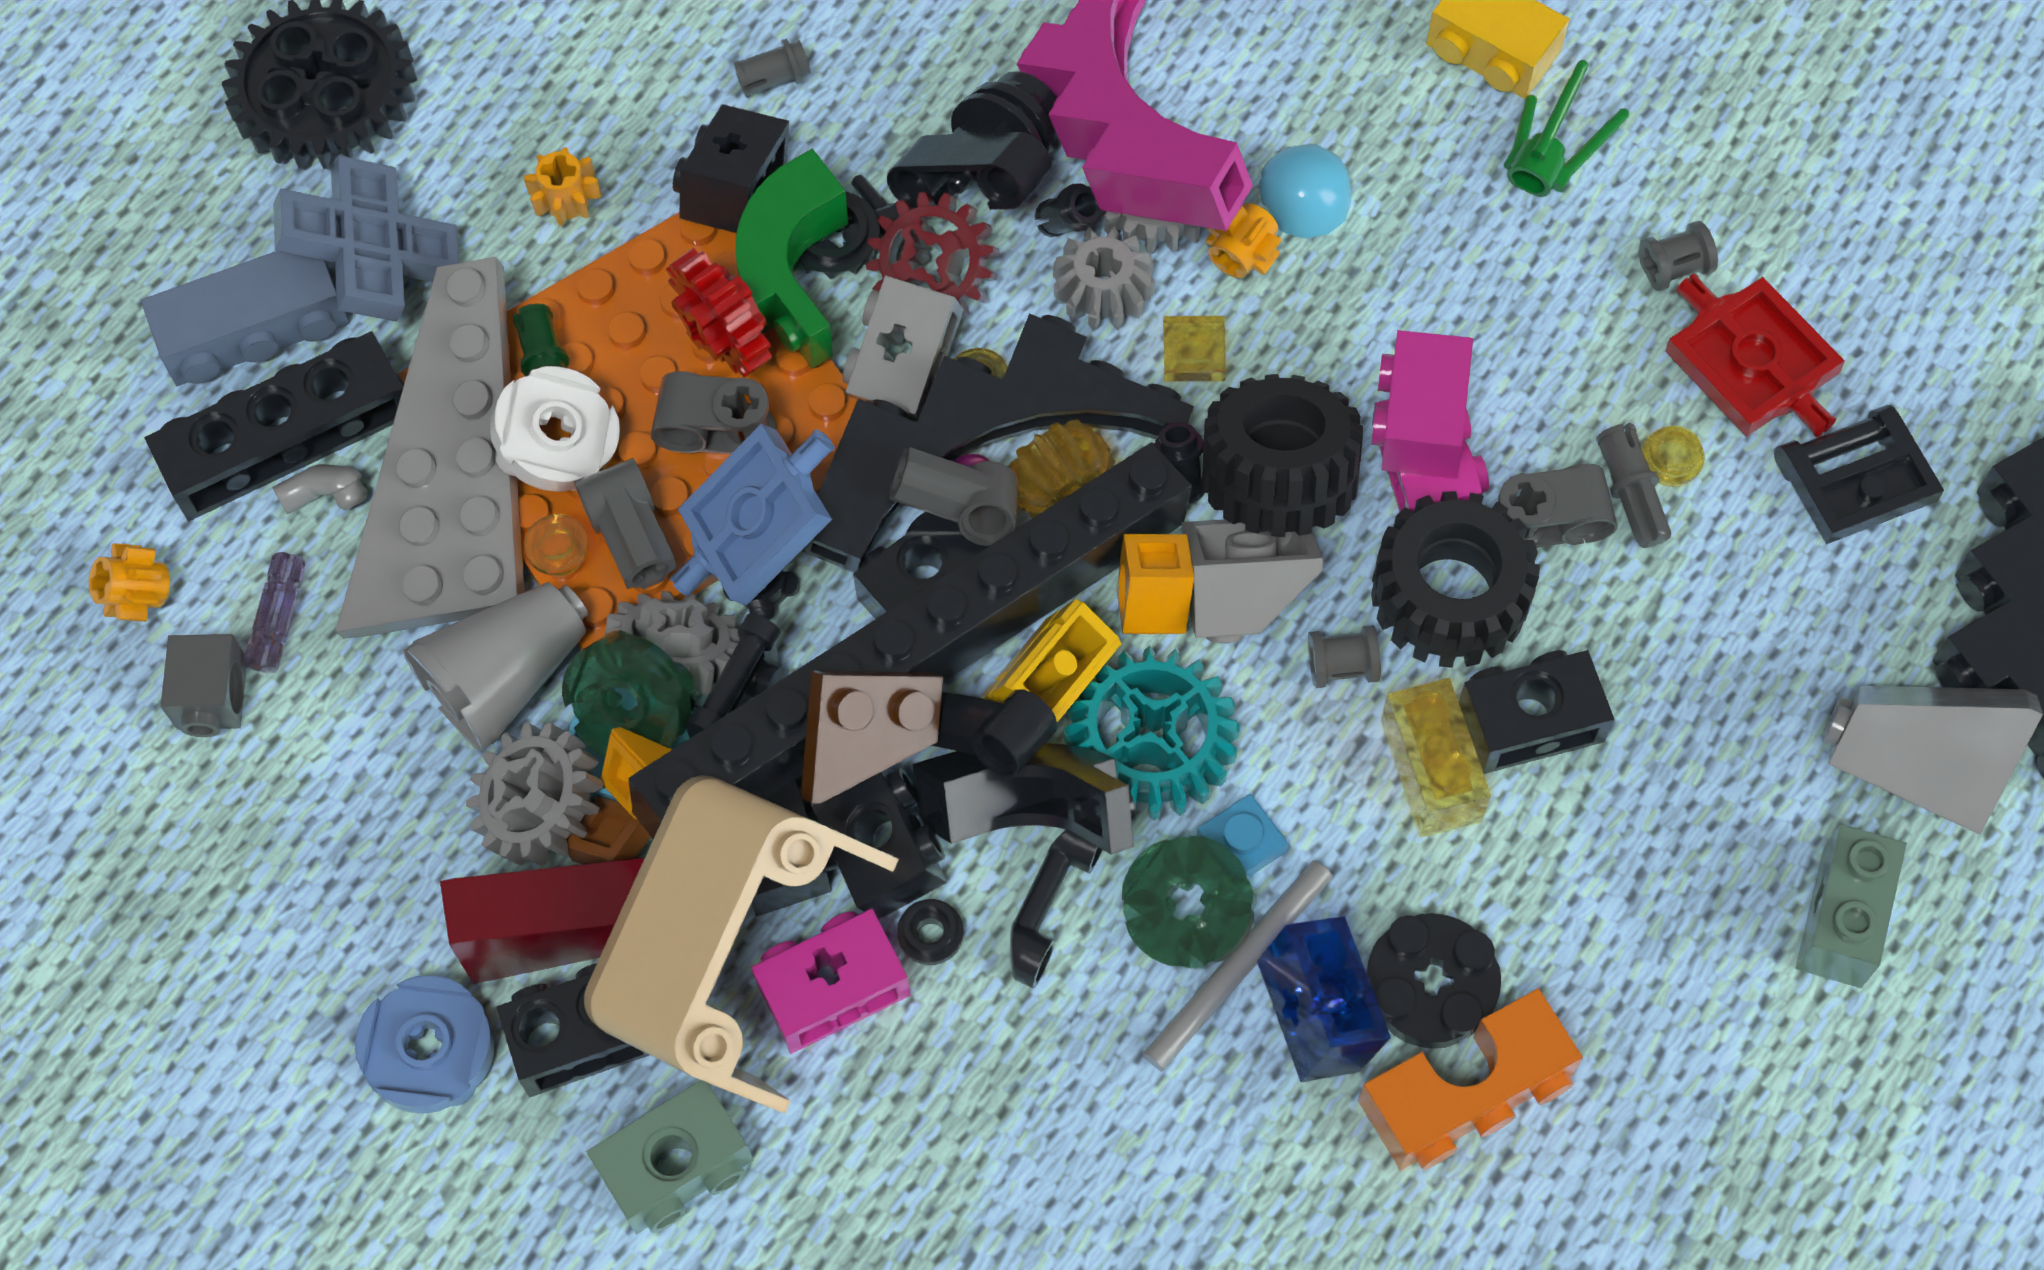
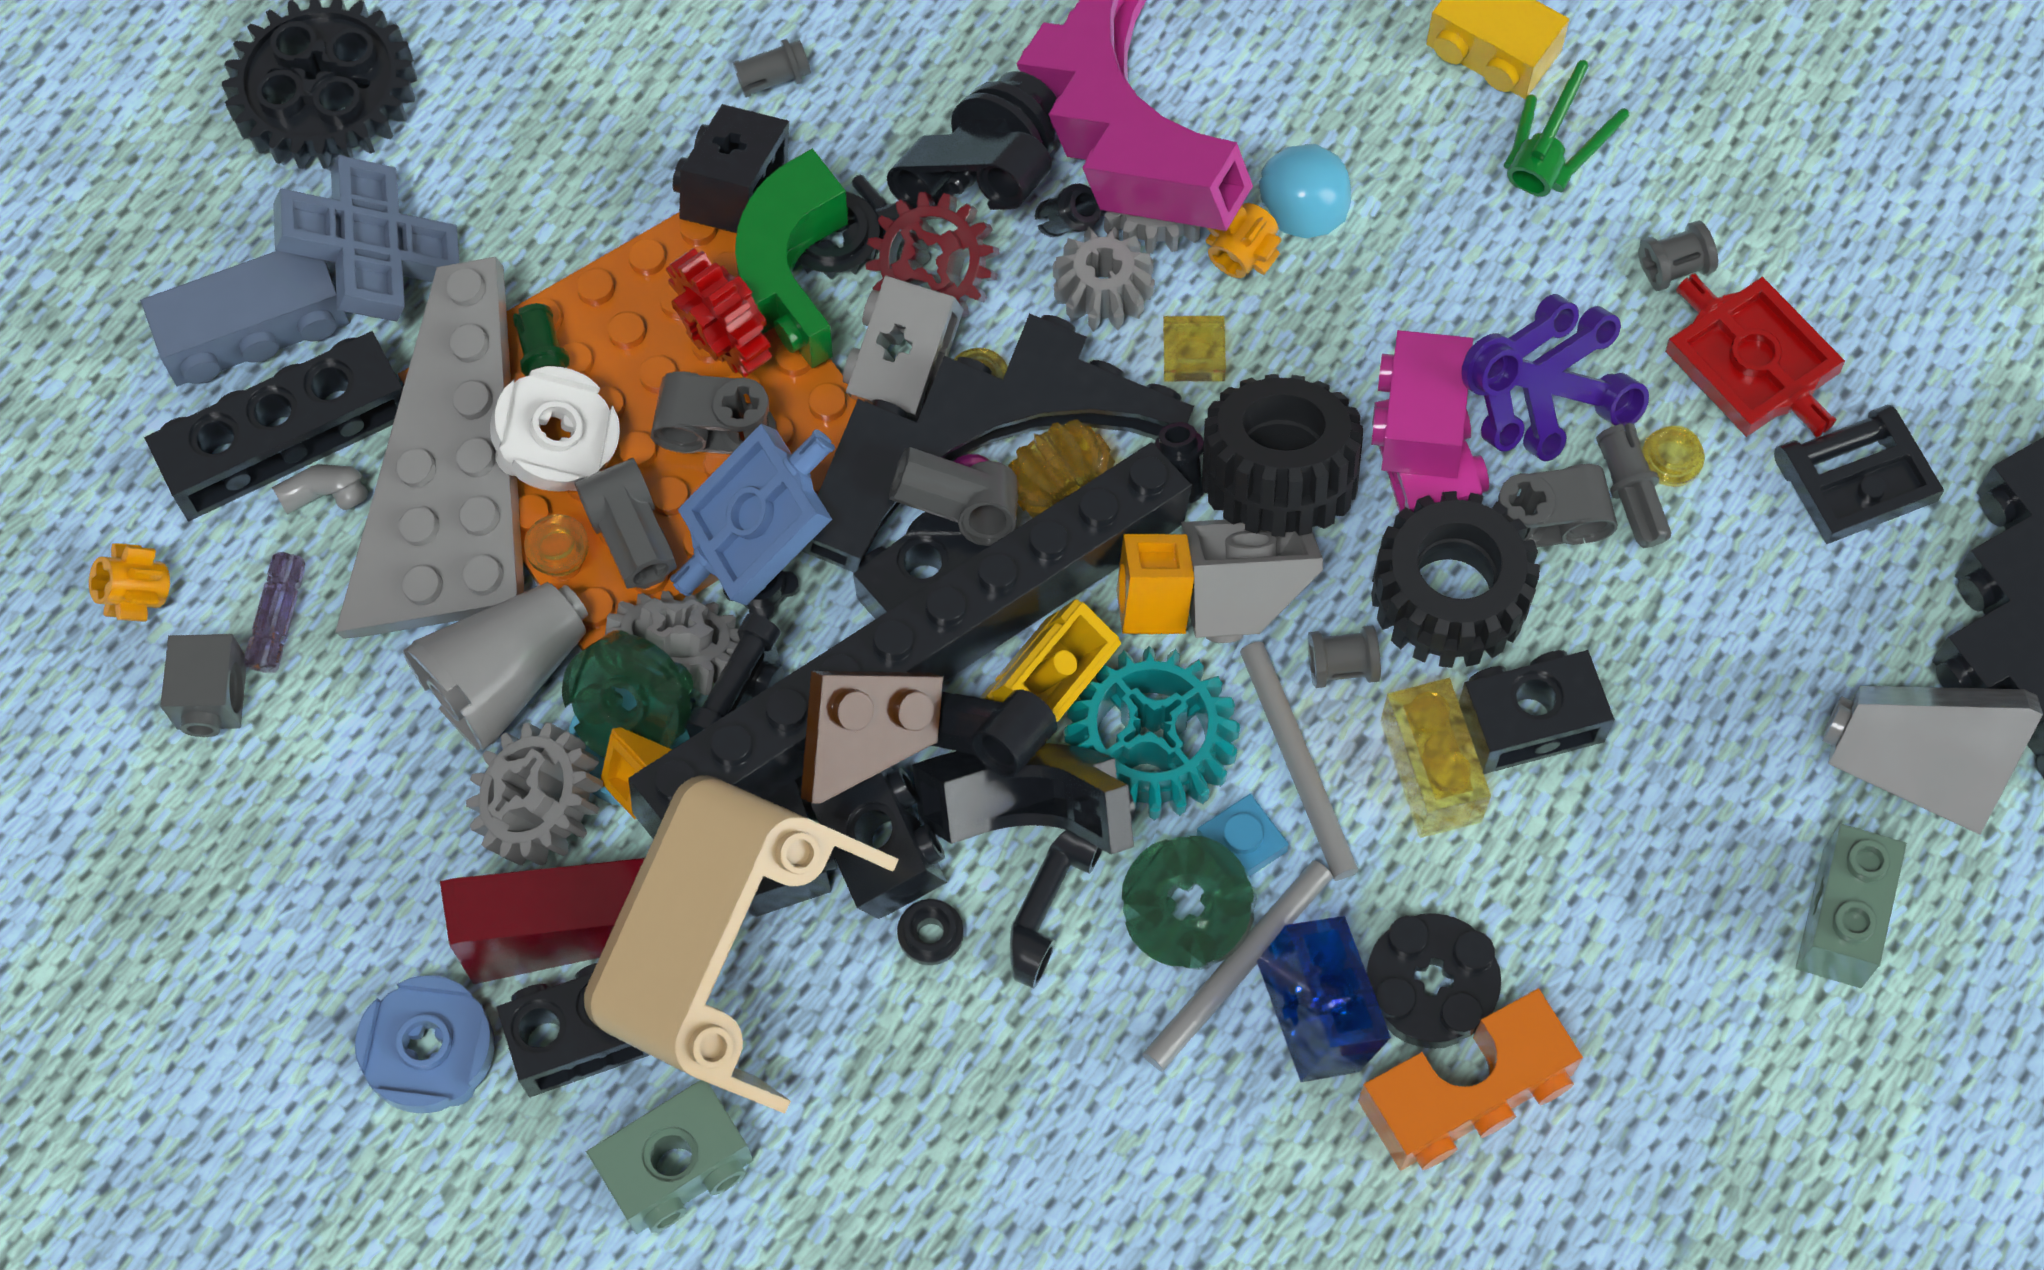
light orange gear [524,147,602,226] -> none
dark orange plate [567,796,651,864] -> none
dark pink brick [751,909,911,1055] -> none
none -> light grey bar [1240,641,1359,881]
none -> dark purple plant [1461,294,1649,461]

